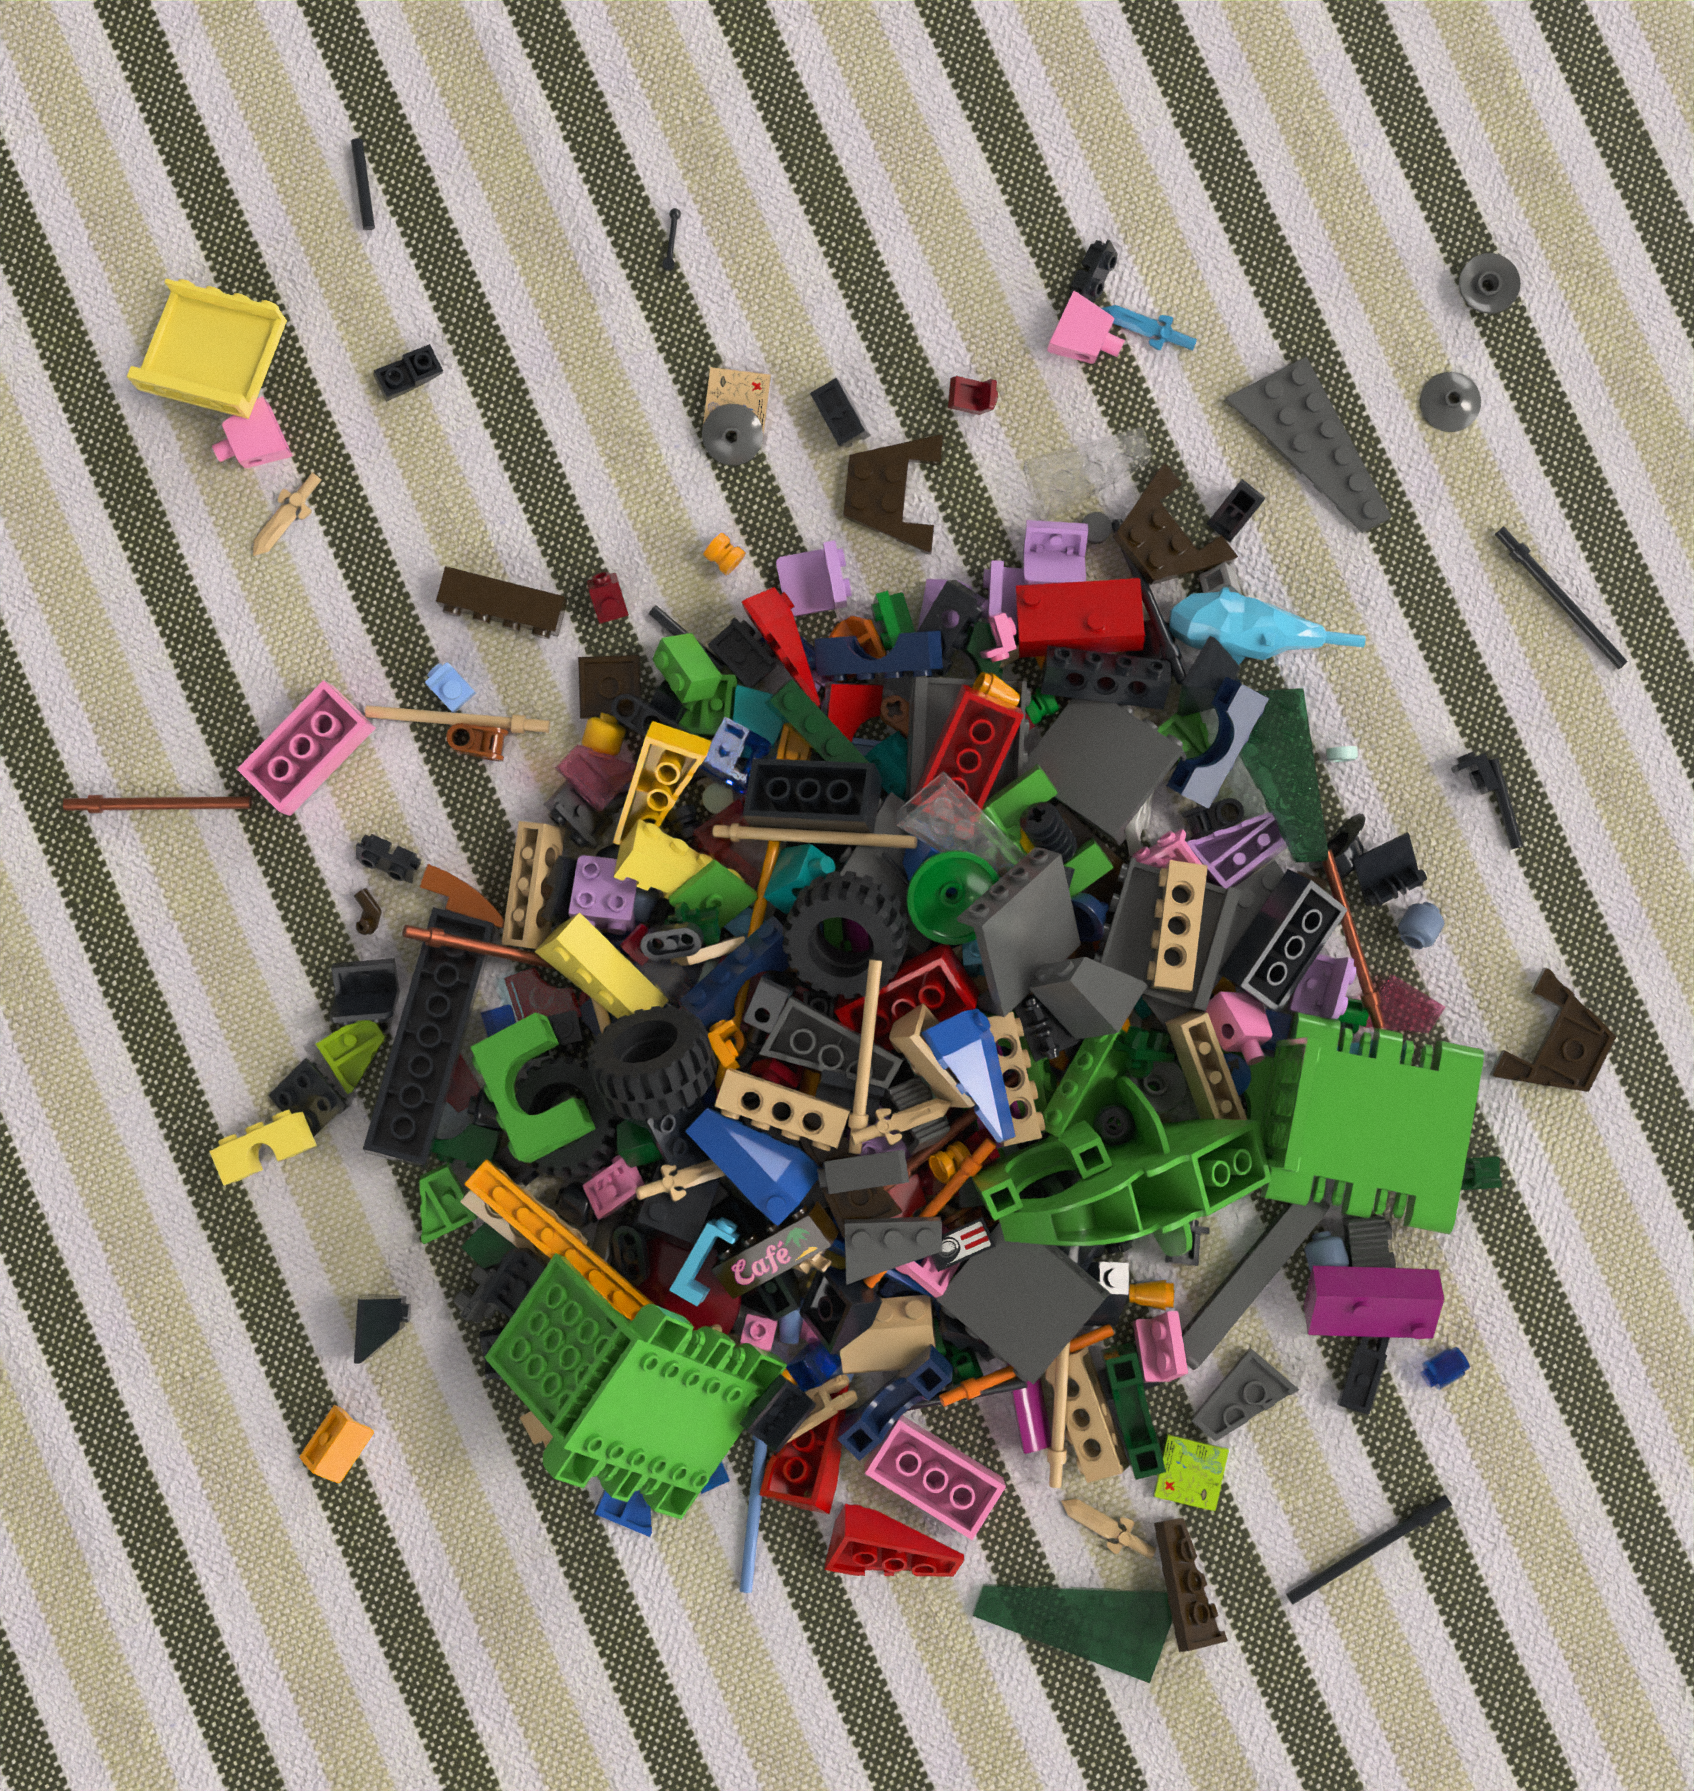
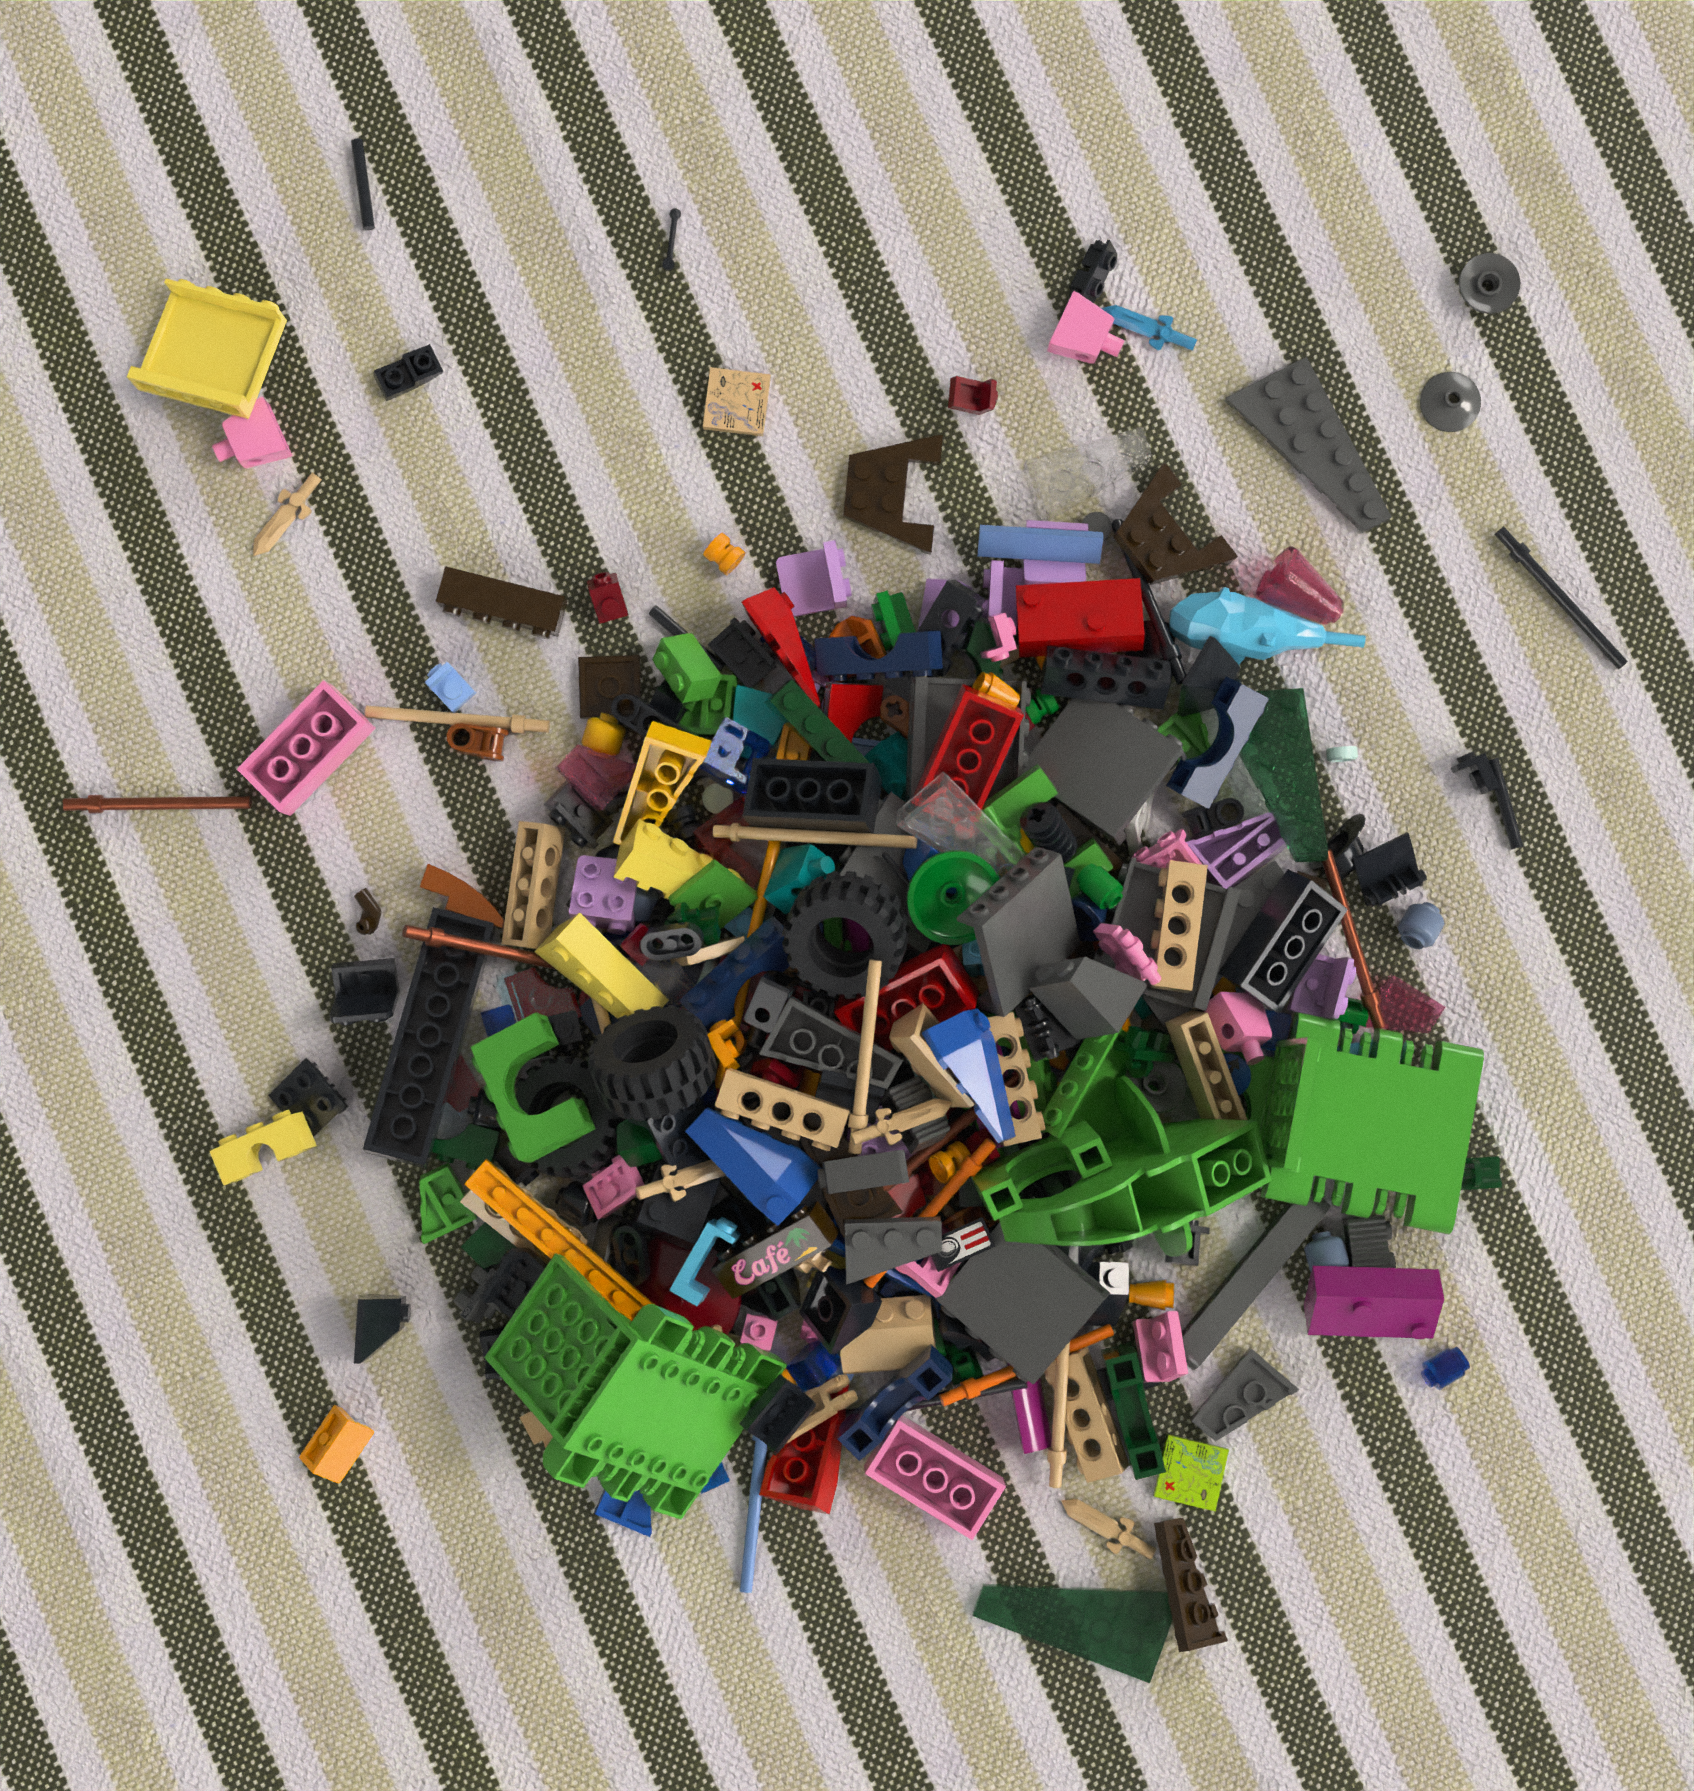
lime wing [316,1020,387,1095] -> none
black hinge [356,834,422,884] -> none
black slope [541,855,578,924] -> none
dark grey dish [702,404,763,465] -> none
light blue cone [778,1296,805,1344] -> none
black hinge [810,378,871,448] -> none
red wedge [825,1504,965,1577] -> none
black head [1093,1103,1135,1146] -> none
light grey slope [1198,562,1242,595] -> none
black slope [1206,479,1266,542] -> none
black bar [1286,1495,1452,1605] -> none
black hinge [1337,1336,1390,1415] -> none
dark brown wing [1490,968,1616,1092] -> none
none -> medium blue tile [977,525,1103,564]
none -> green brick [1076,863,1123,909]
none -> bright pink plate [1093,923,1161,985]
none -> clear pink cone [1256,546,1344,625]

